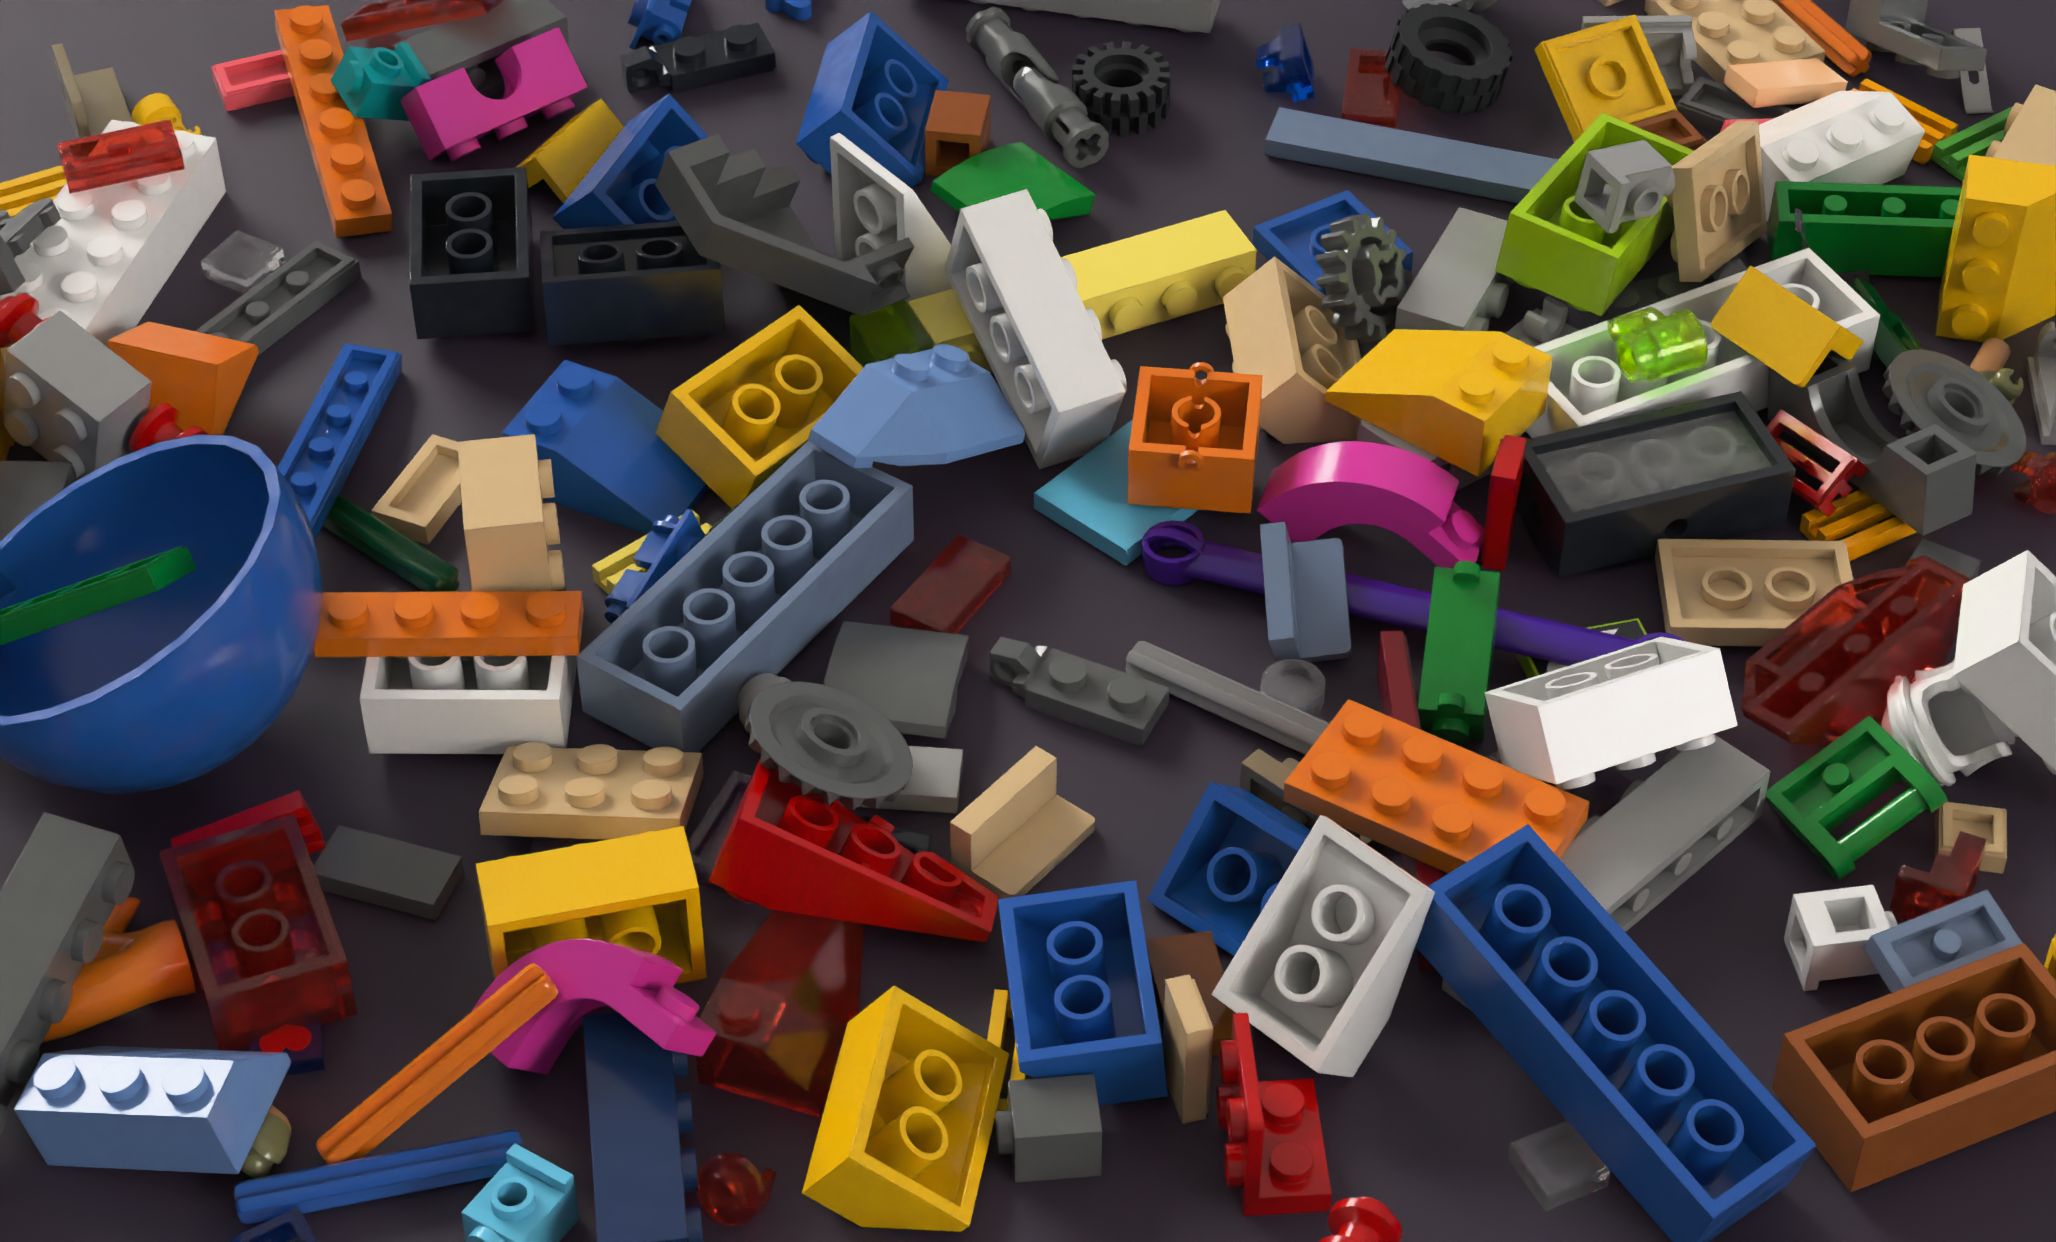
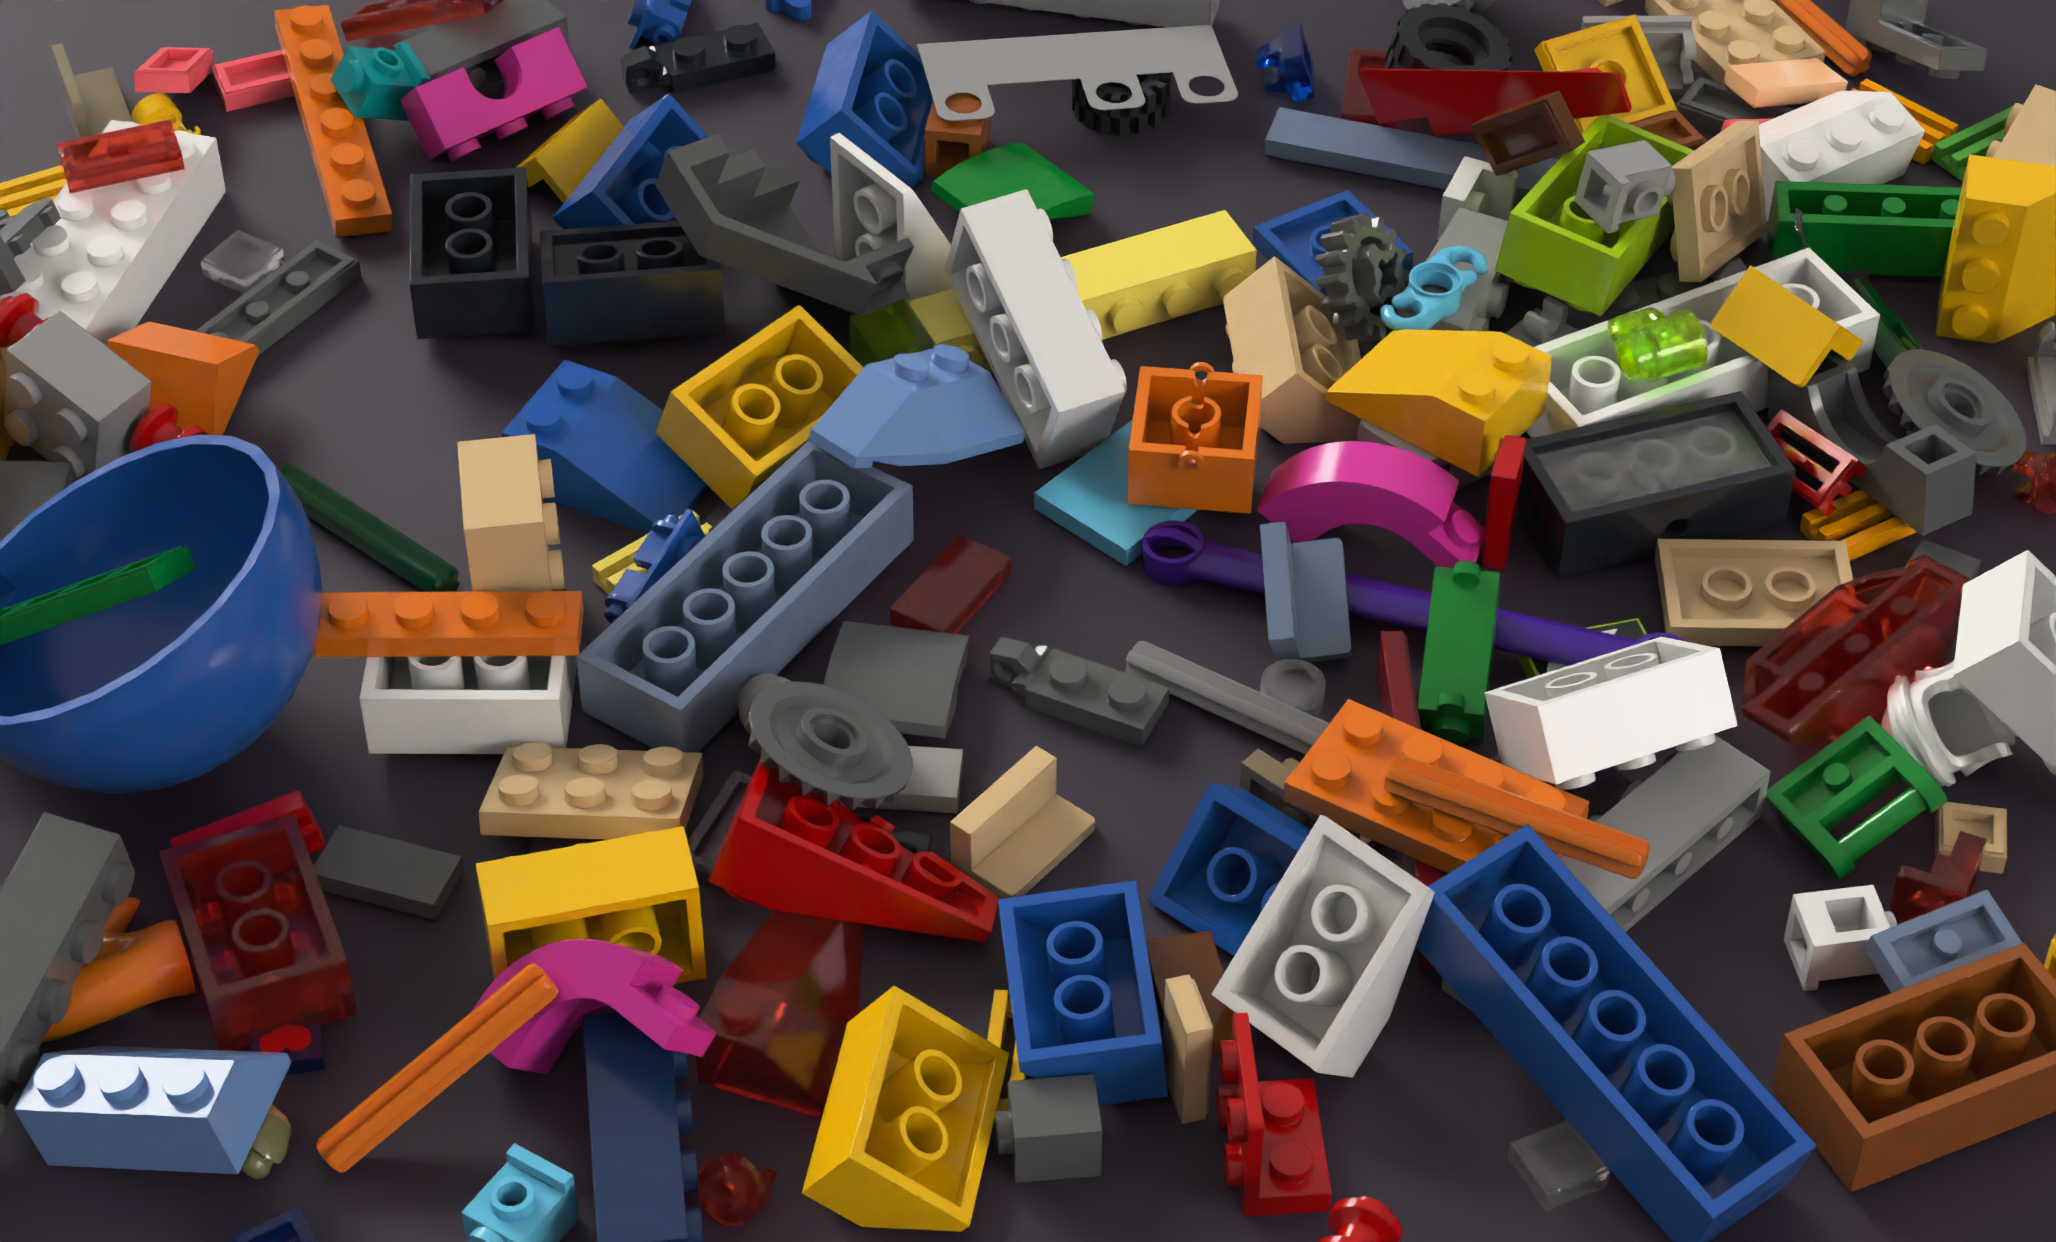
blue axle [234,1129,523,1225] -> none
blue tile [277,343,402,540] -> none
tan tile [371,434,462,545] -> none
dark grey piece [966,7,1109,168] -> none
light grey piece [1951,28,1994,114] -> none
arm [1969,338,2024,405] -> none
none -> coral tile [134,47,214,93]
none -> light grey piece [917,25,1238,121]
none -> red wedge [1358,67,1632,136]
none -> medium azure piece [1380,245,1489,330]
none -> orange axle [1384,754,1650,879]
none -> white bracket [1437,156,1518,240]
none -> reddish brown tile [1471,91,1585,176]

